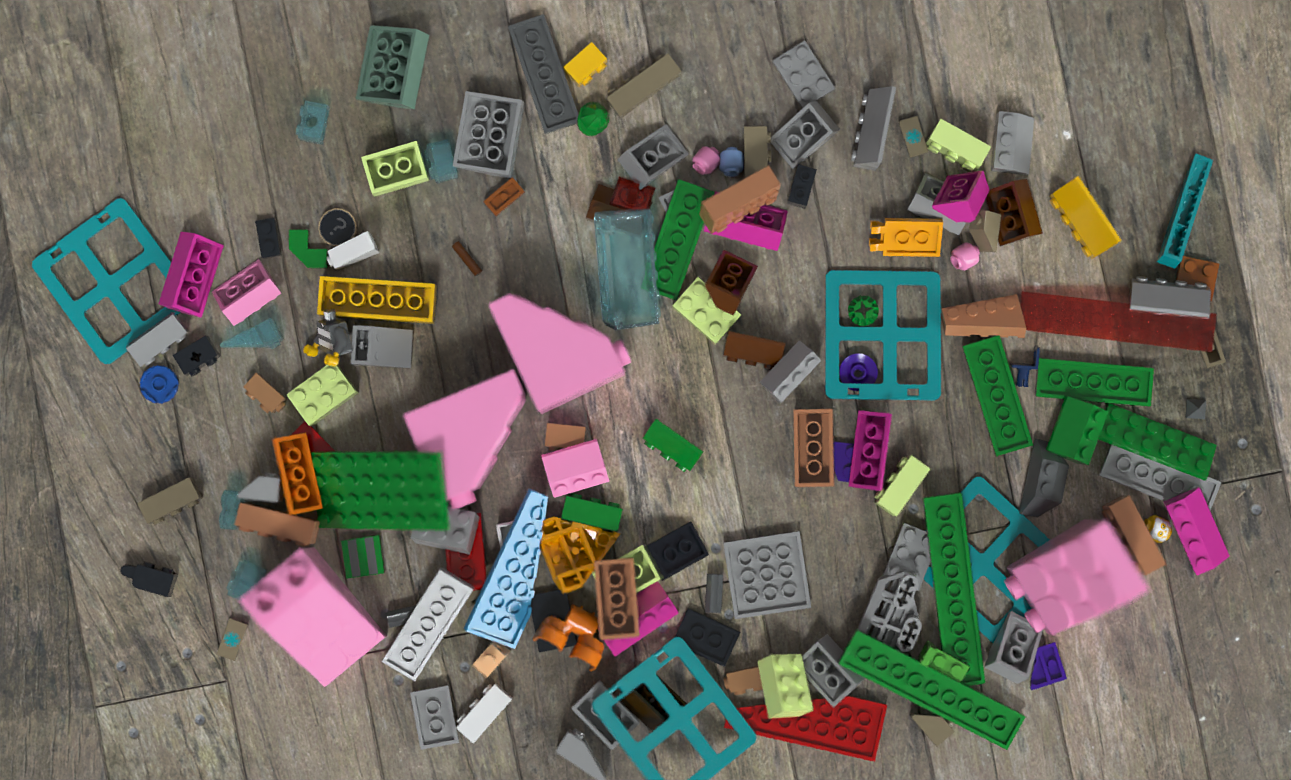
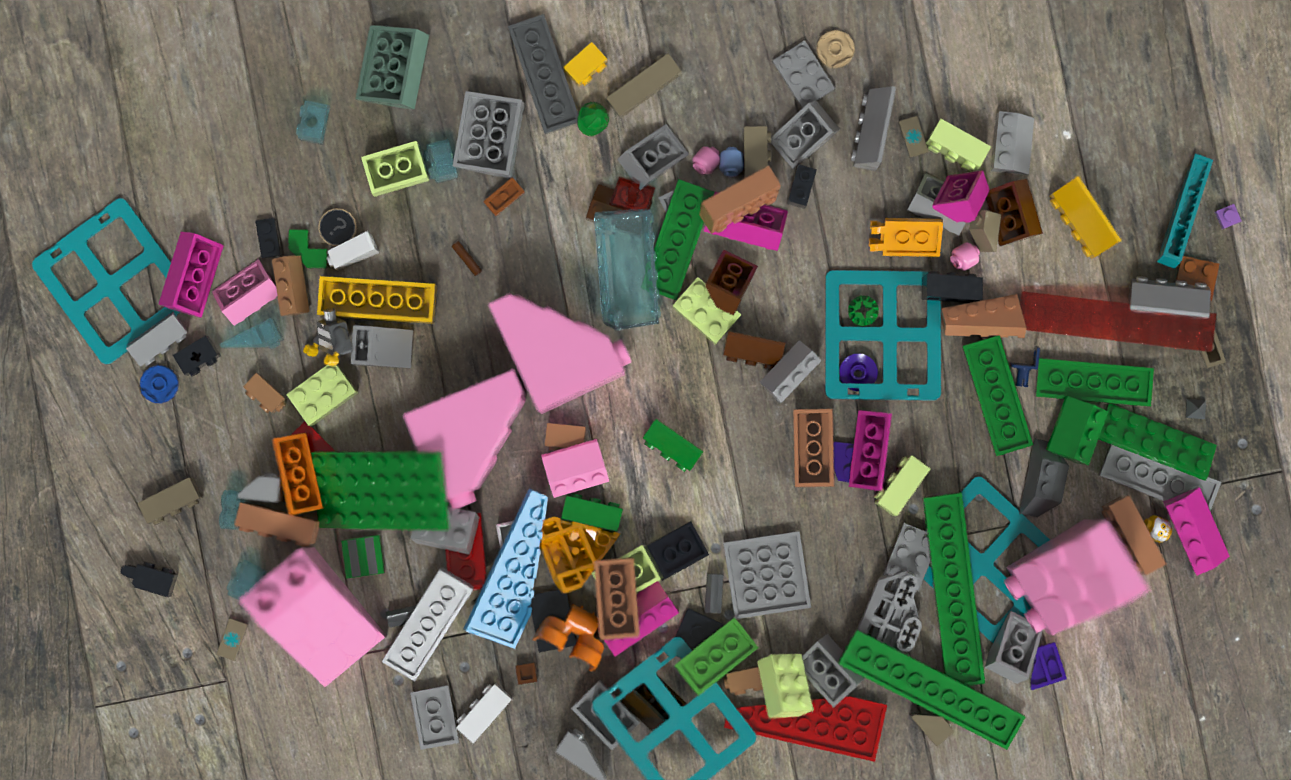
light nougat torso [472,641,510,678] -> none
bright green bracket [918,640,969,683] -> none
none -> medium nougat brick [272,256,310,316]
none -> reddish brown plate [515,662,538,685]
none -> bright green plate [674,617,758,696]
none -> tan tile [816,30,855,69]
none -> black brick [922,271,983,303]
none -> medium lavender plate [1215,204,1241,229]

